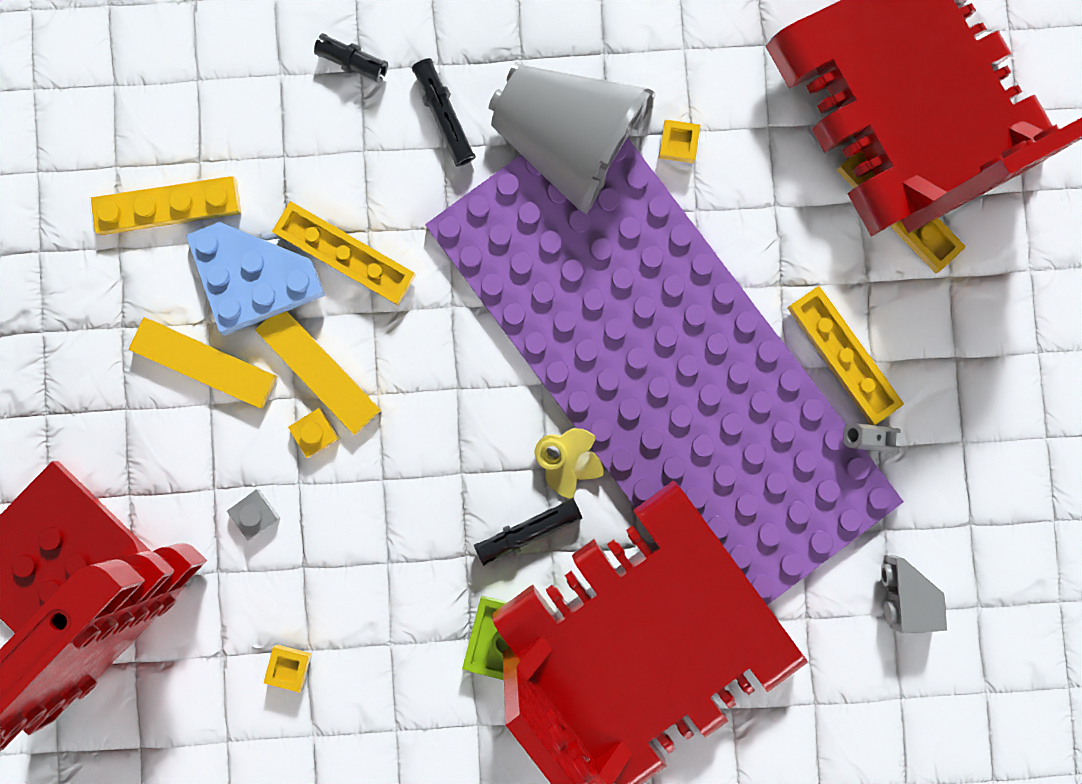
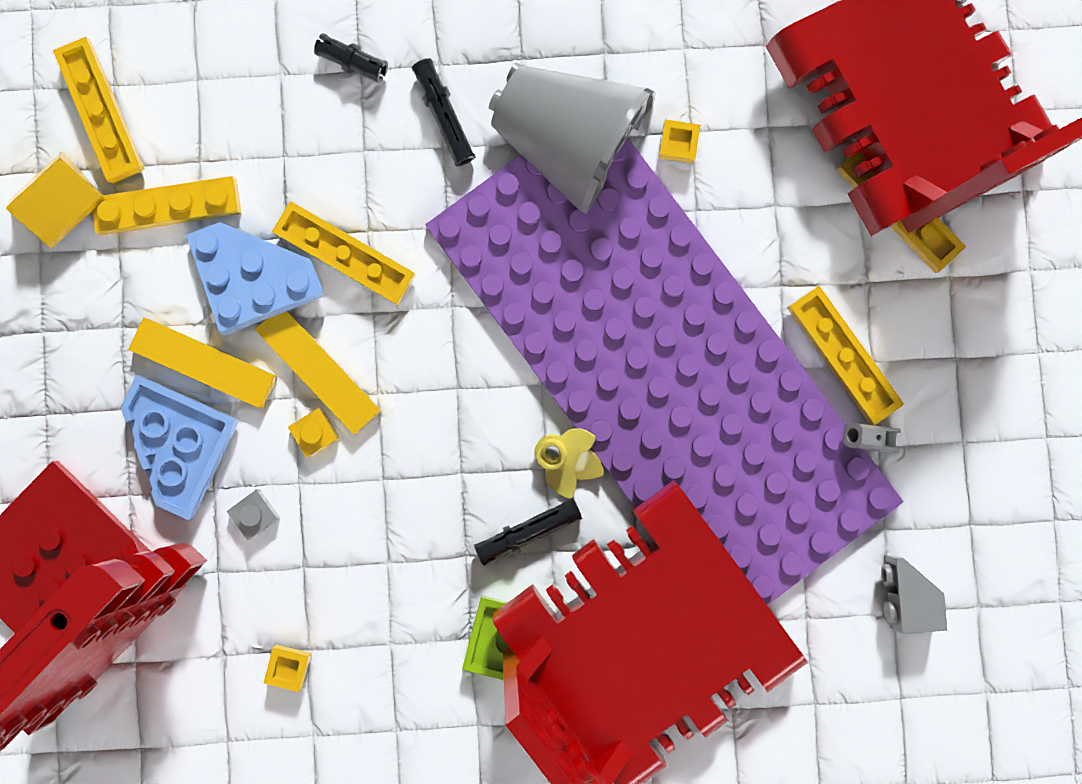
none -> yellow slope [5,151,105,248]
none -> yellow plate [52,36,145,184]
none -> light blue plate [120,375,239,520]

